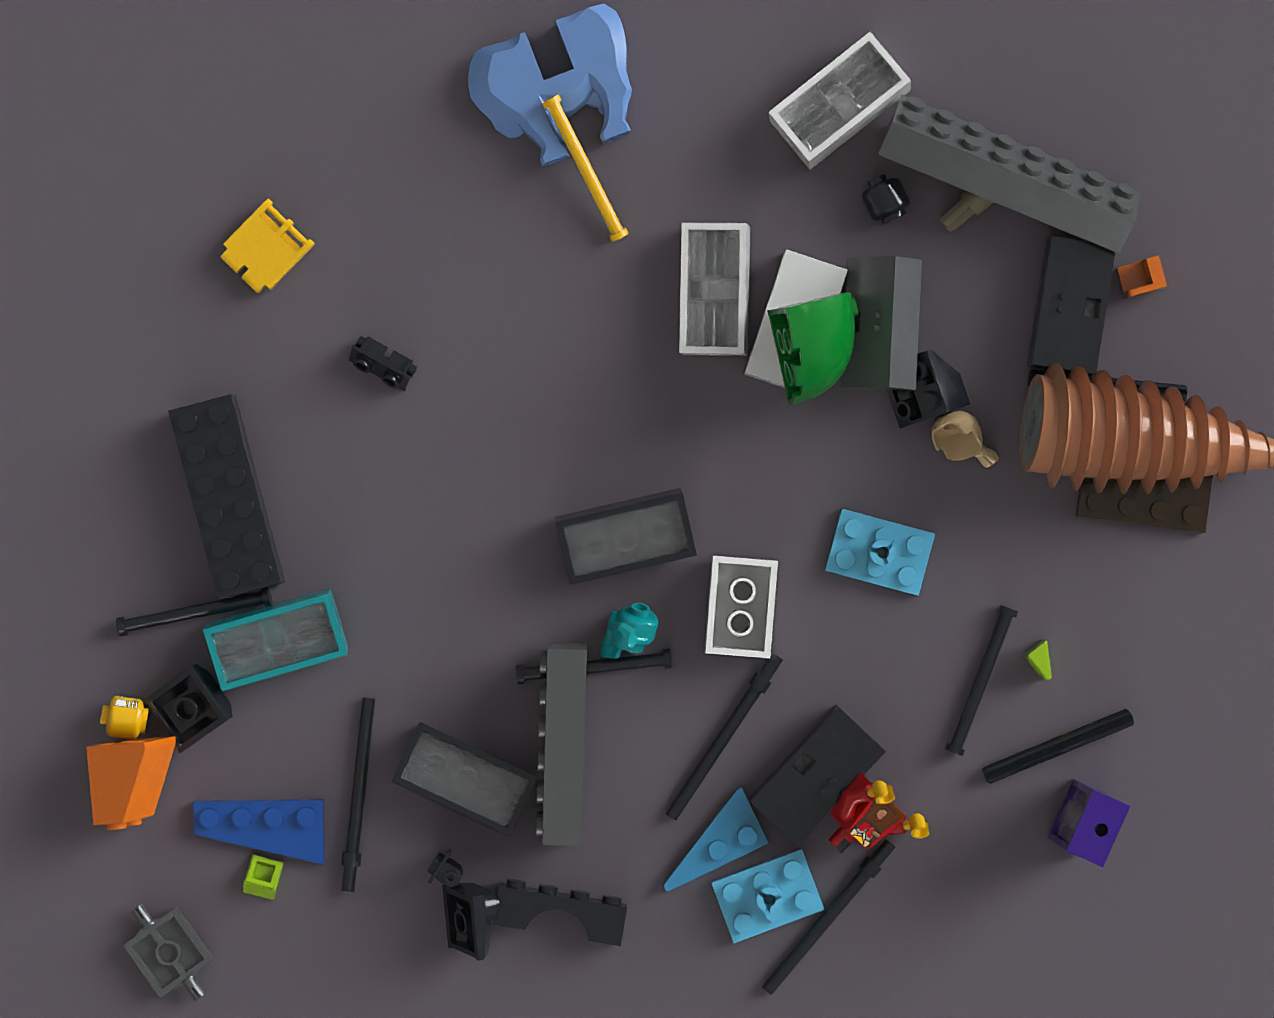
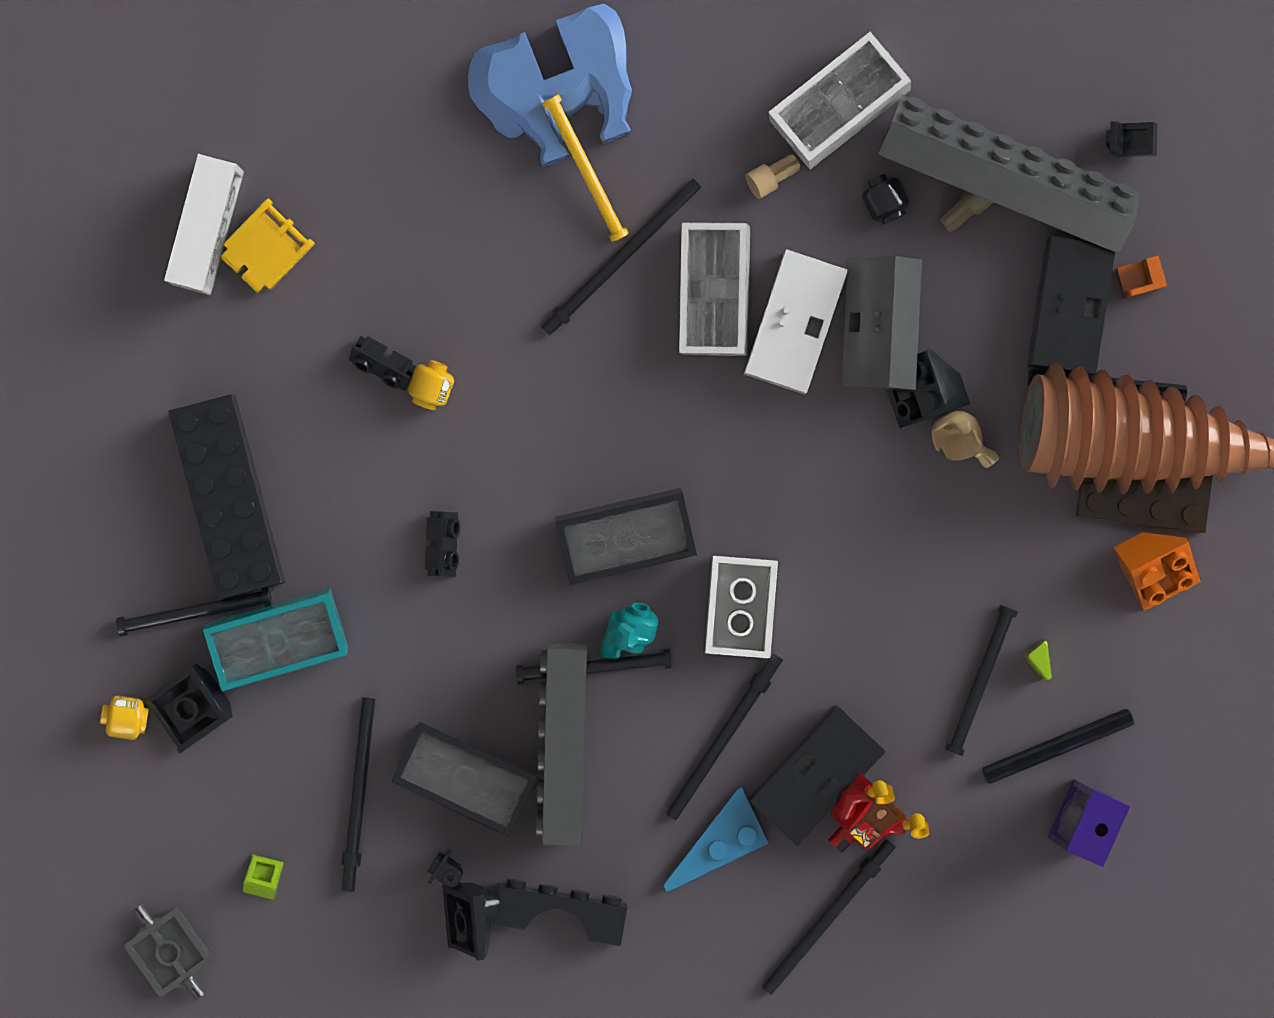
orange slope [86,736,176,830] -> none
blue wing [193,799,325,865] -> none
medium azure plate [711,848,824,943] -> none
green brick [767,292,858,405] -> none
medium azure plate [824,509,935,596] -> none
none -> white brick [164,154,244,296]
none -> yellow head [407,360,455,410]
none -> black hinge [424,511,460,577]
none -> black bar [541,178,702,336]
none -> tan piece [745,154,800,199]
none -> black bracket [1106,121,1157,157]
none -> orange slope [1114,532,1201,611]

